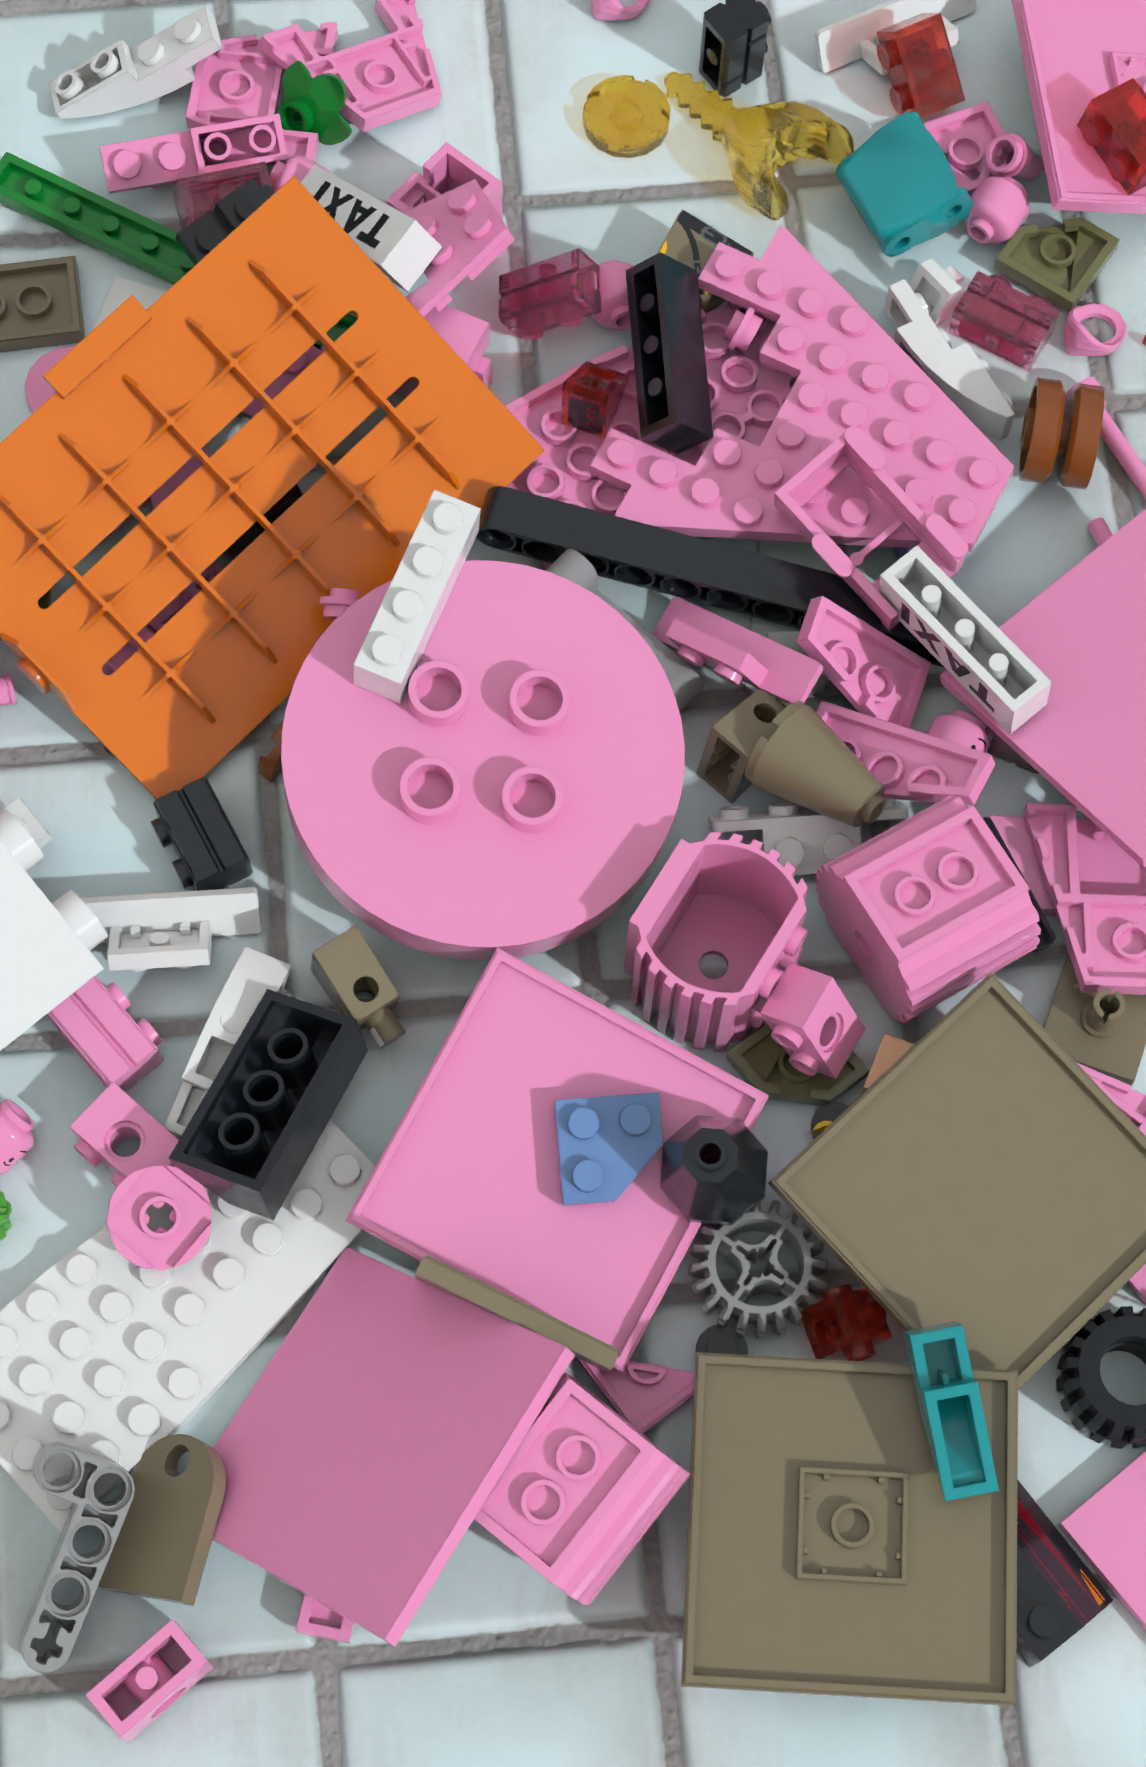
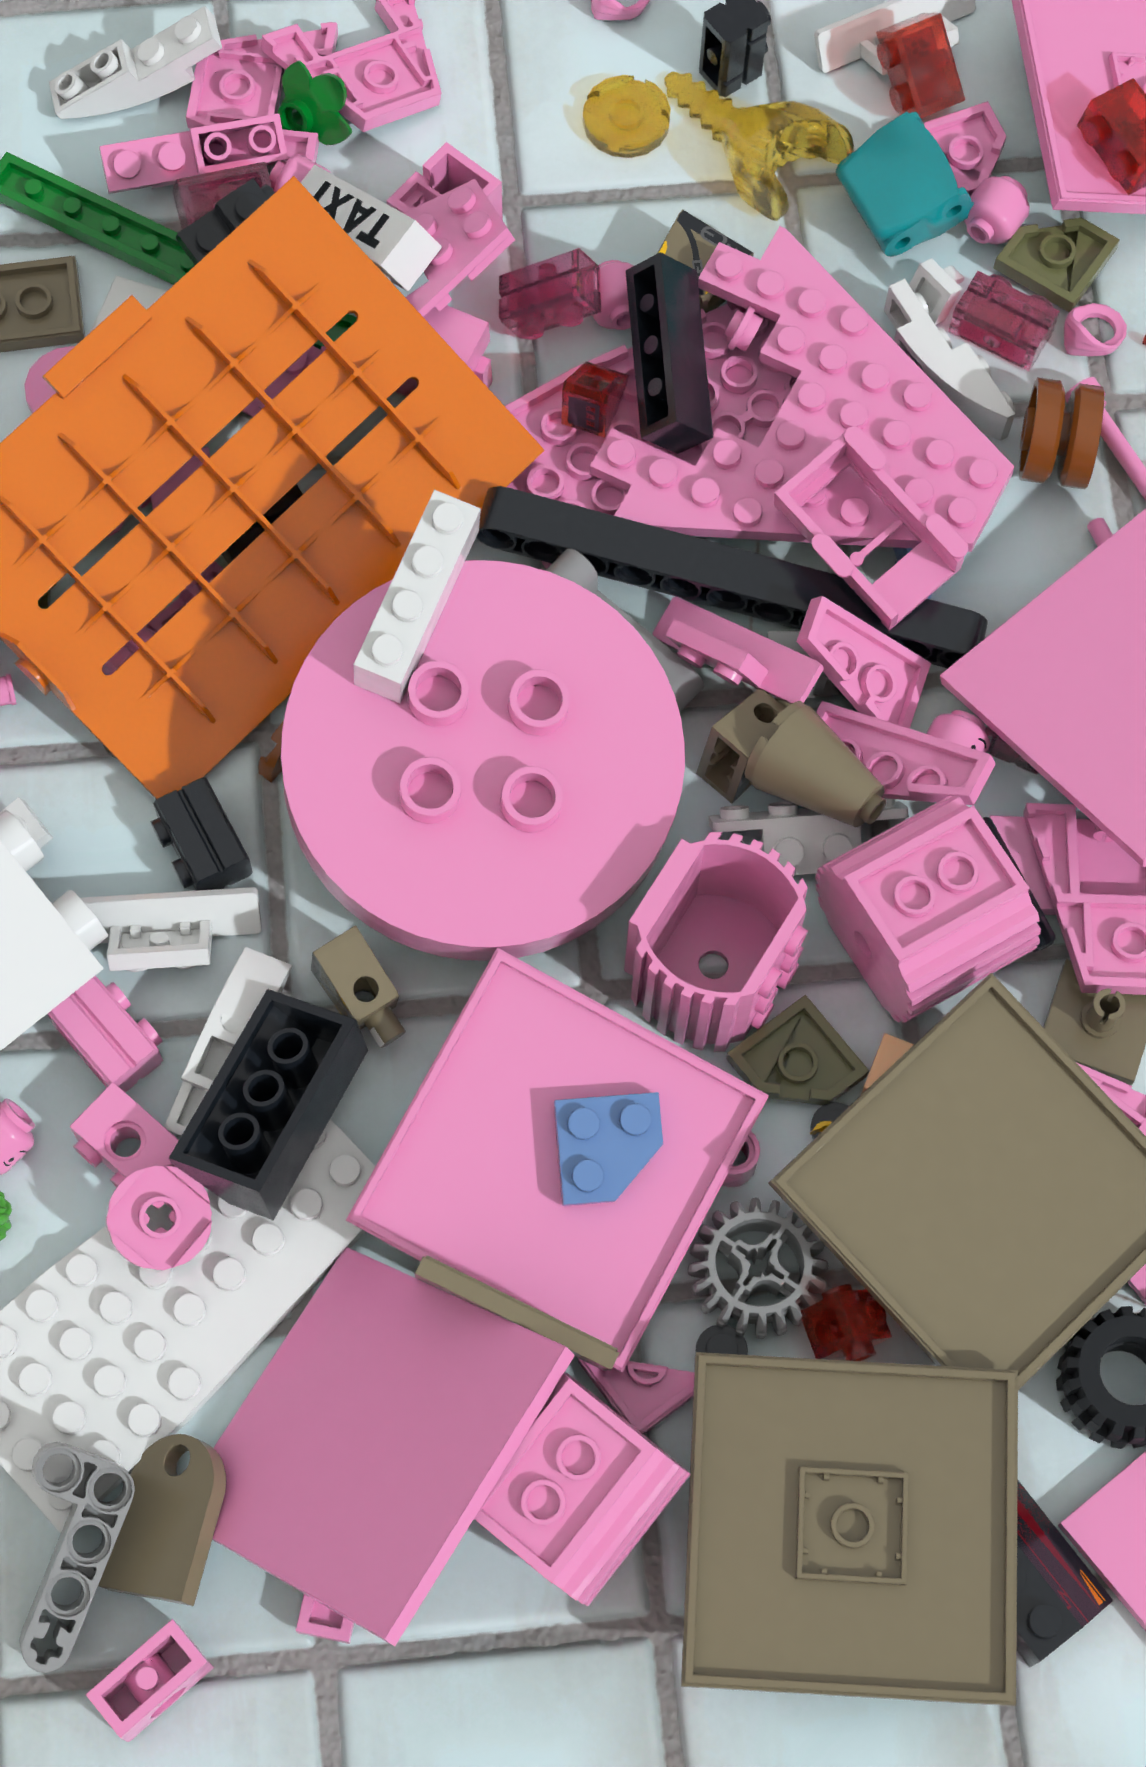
bright pink plate [319,588,359,621] -> none
black cone [660,1115,768,1225] -> none
bright pink brick [760,963,865,1079] -> none
white brick [879,545,1051,734] -> none
teal slope [903,1321,999,1501] -> none
bright pink cone [986,133,1043,180] -> none

